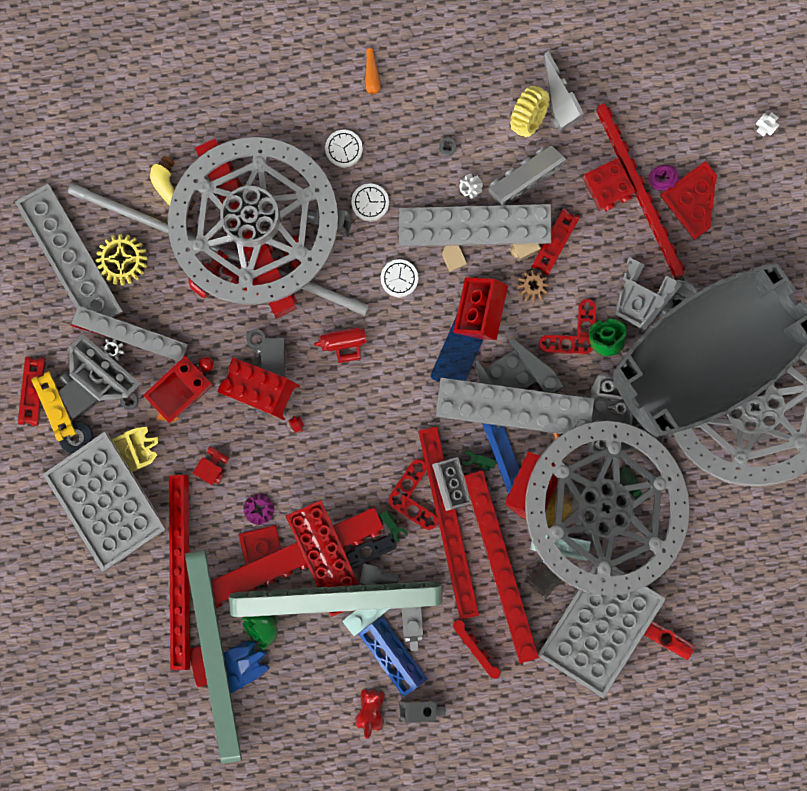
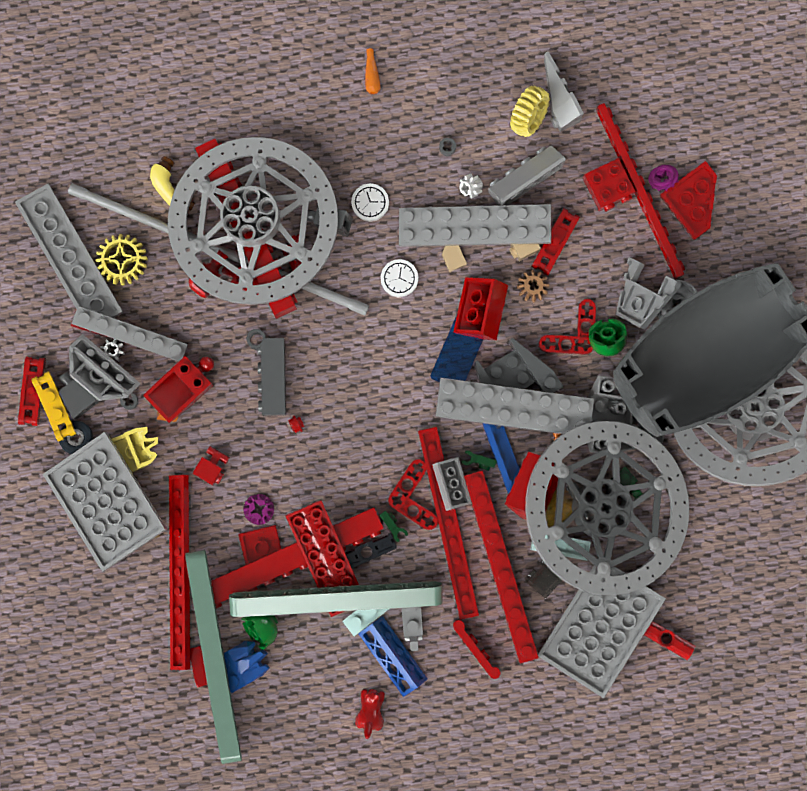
red piece [217,358,300,420] -> none
red piece [314,327,367,363] -> none
white tile [325,130,363,168] -> none
dark grey axle [359,563,398,585] -> none
dark grey torso [399,700,446,723] -> none
white gear [756,112,779,137] -> none

